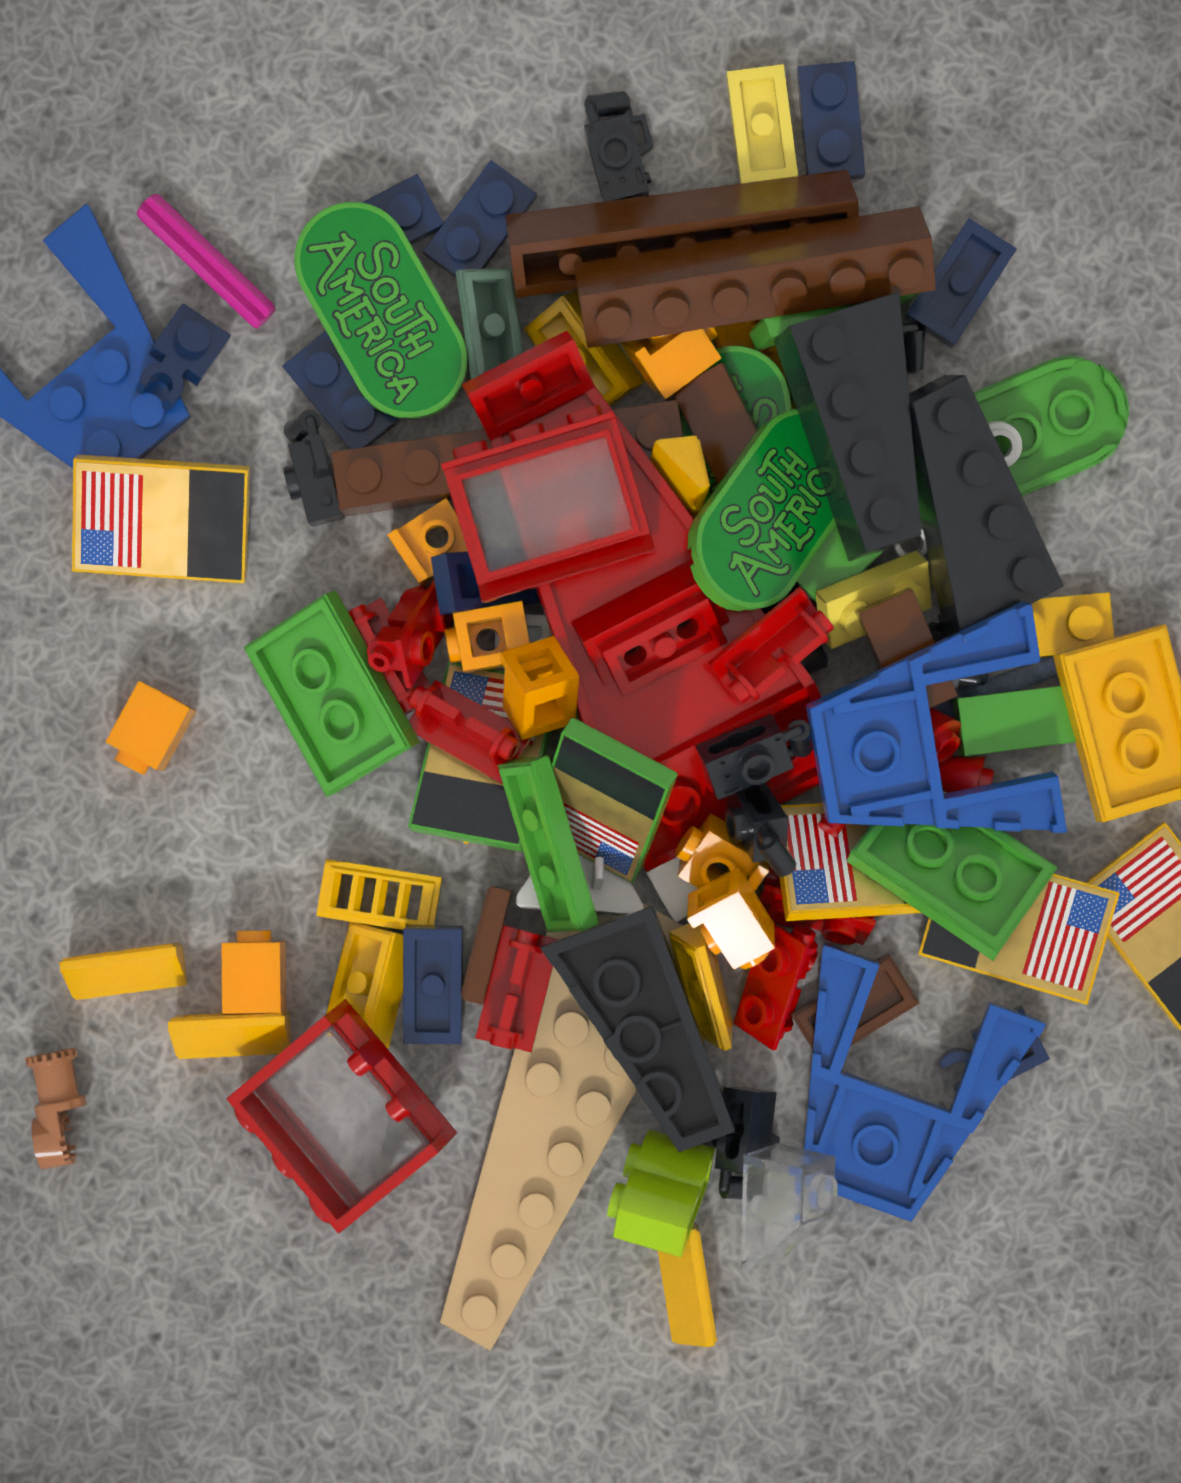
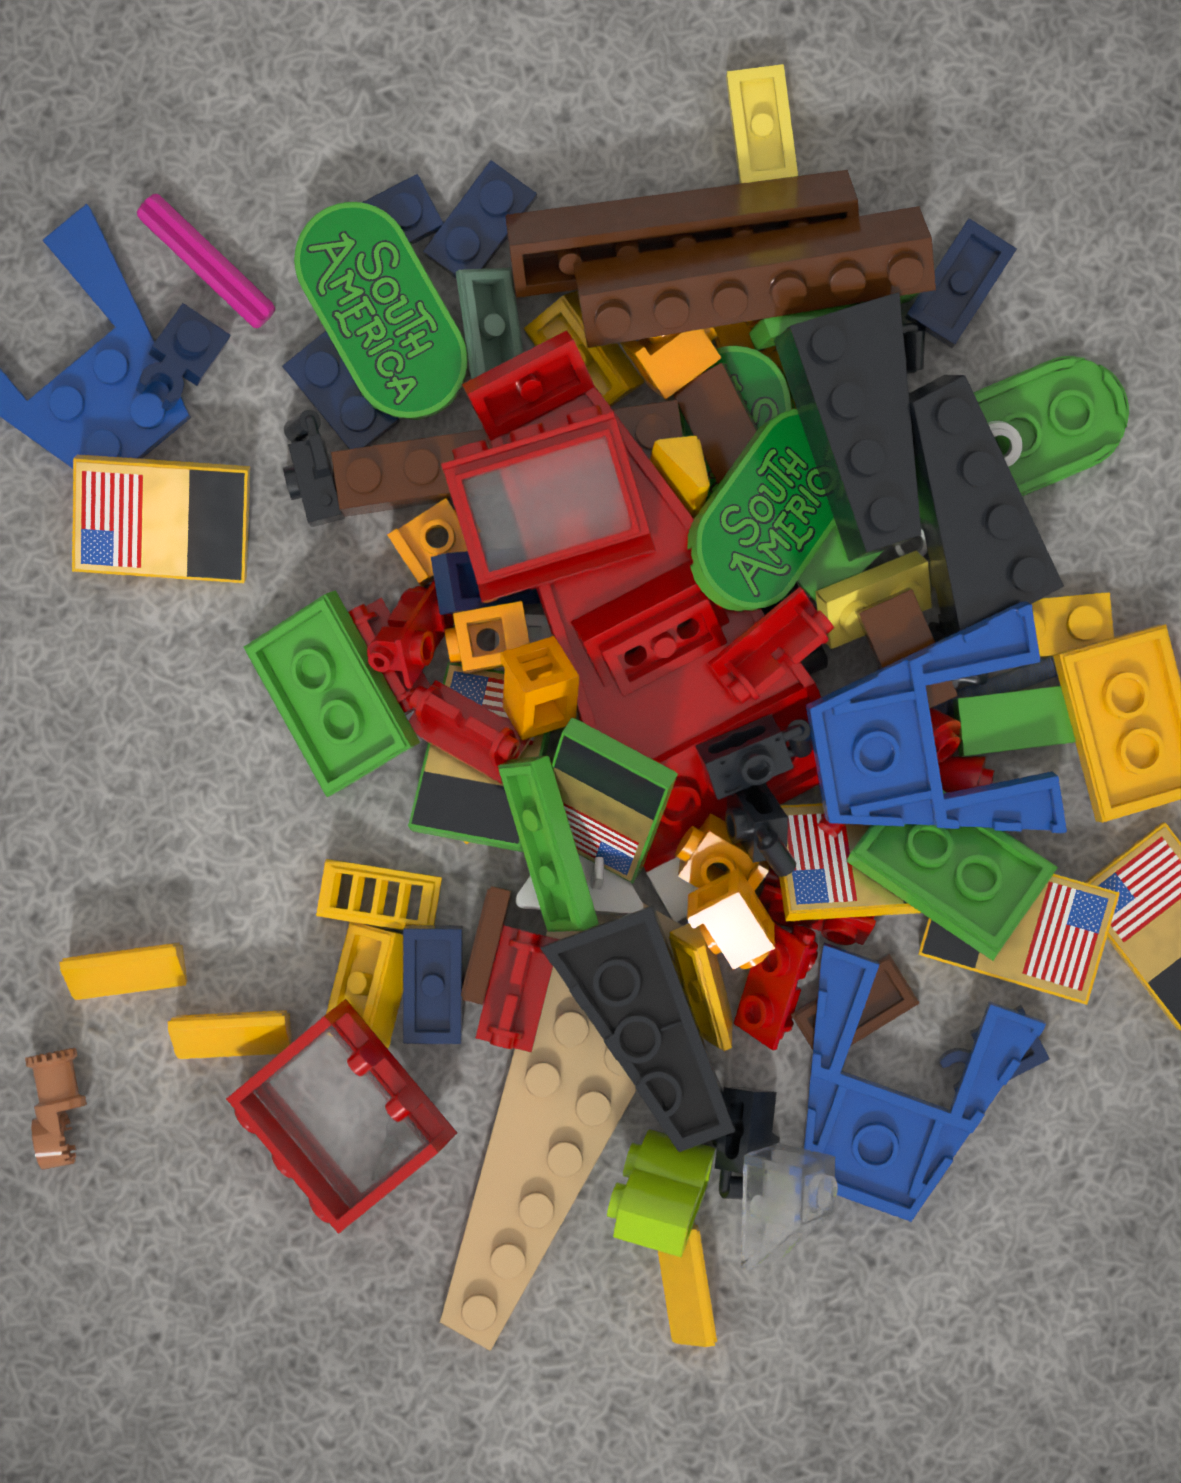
light orange brick [105,681,197,775] -> none
light orange brick [221,930,286,1014] -> none
black piece [584,91,653,202] -> none
dark blue plate [796,61,865,179] -> none

